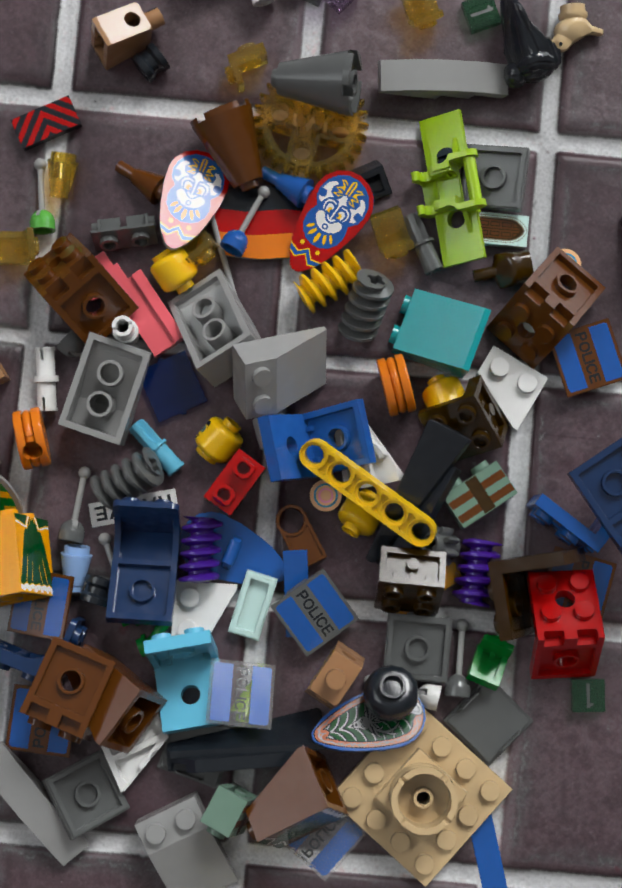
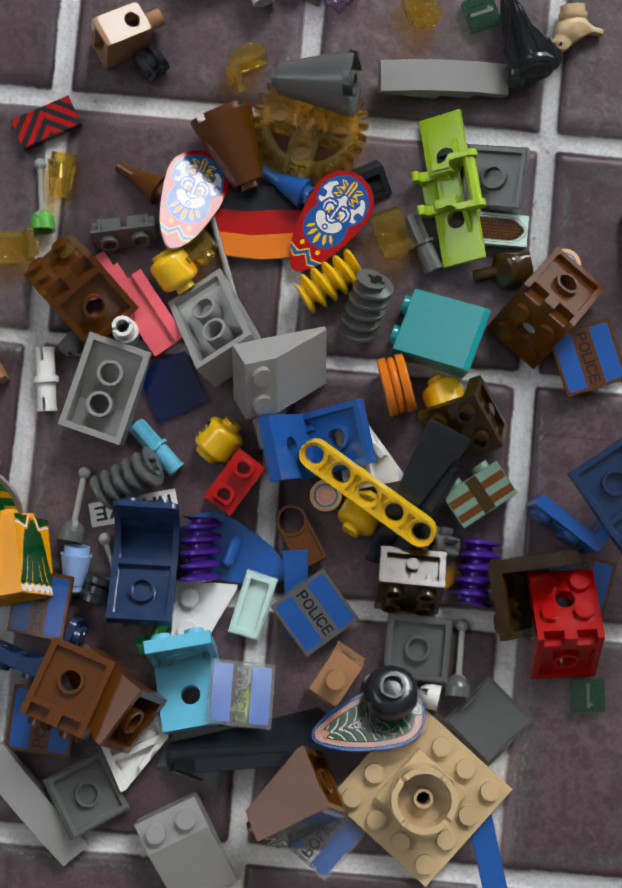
orange head [12,407,51,470] -> none
sand green brick [200,782,257,839] -> none
hinge [220,186,270,257] -> none
green bracket [465,634,515,691] -> none
white wing [476,346,548,431] -> none

